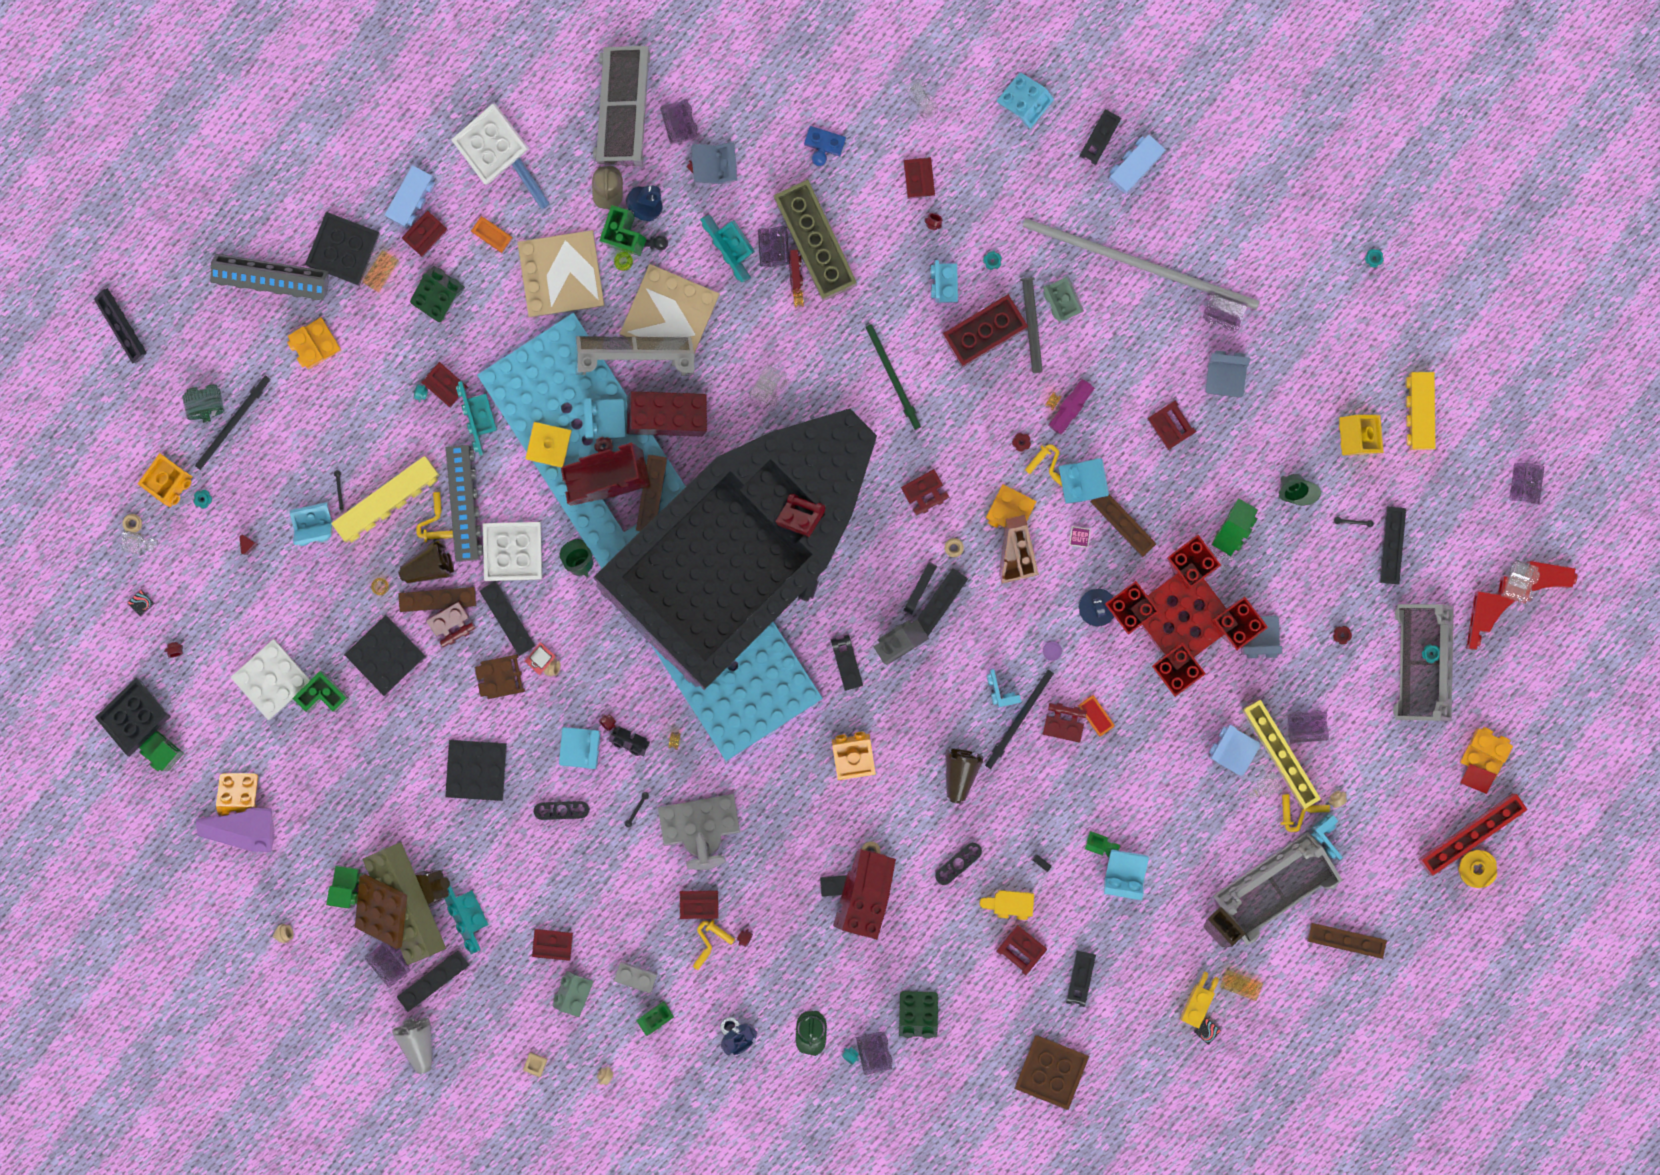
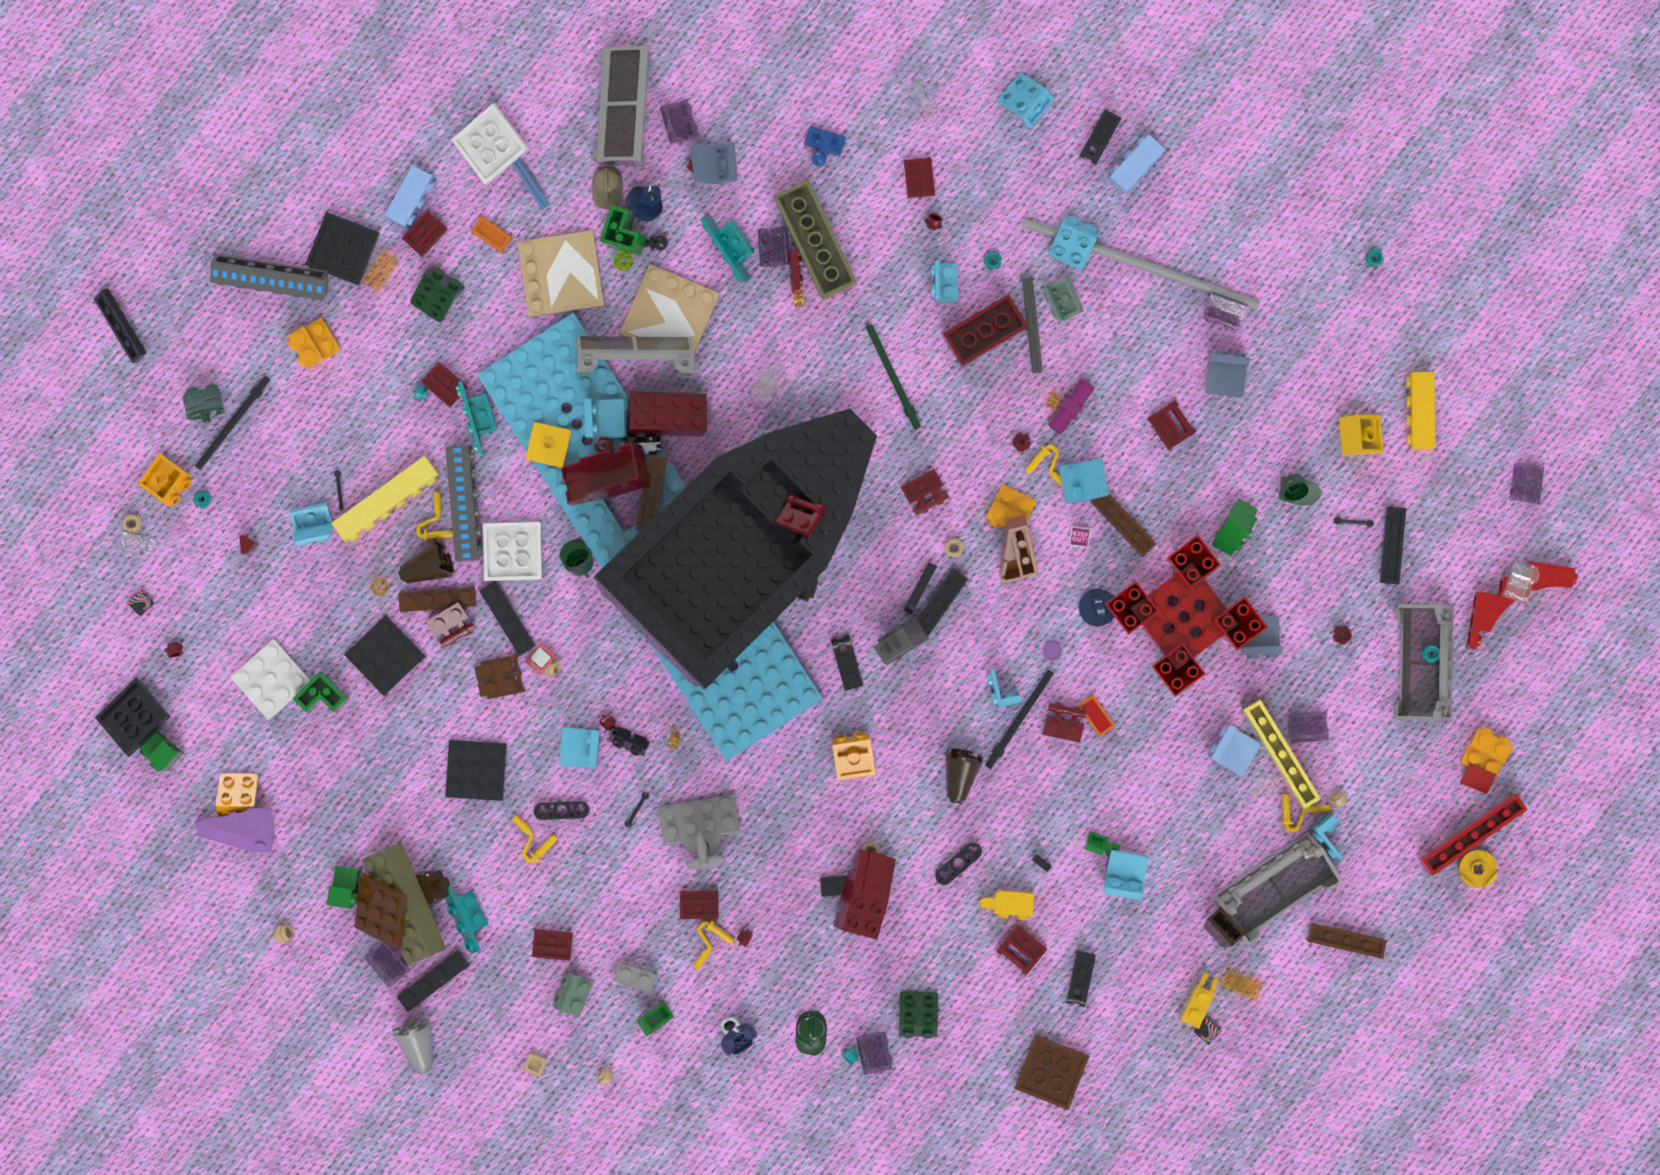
none -> yellow piece [512,815,558,863]
none -> black hinge [621,434,661,454]
none -> medium azure bracket [1048,215,1100,270]

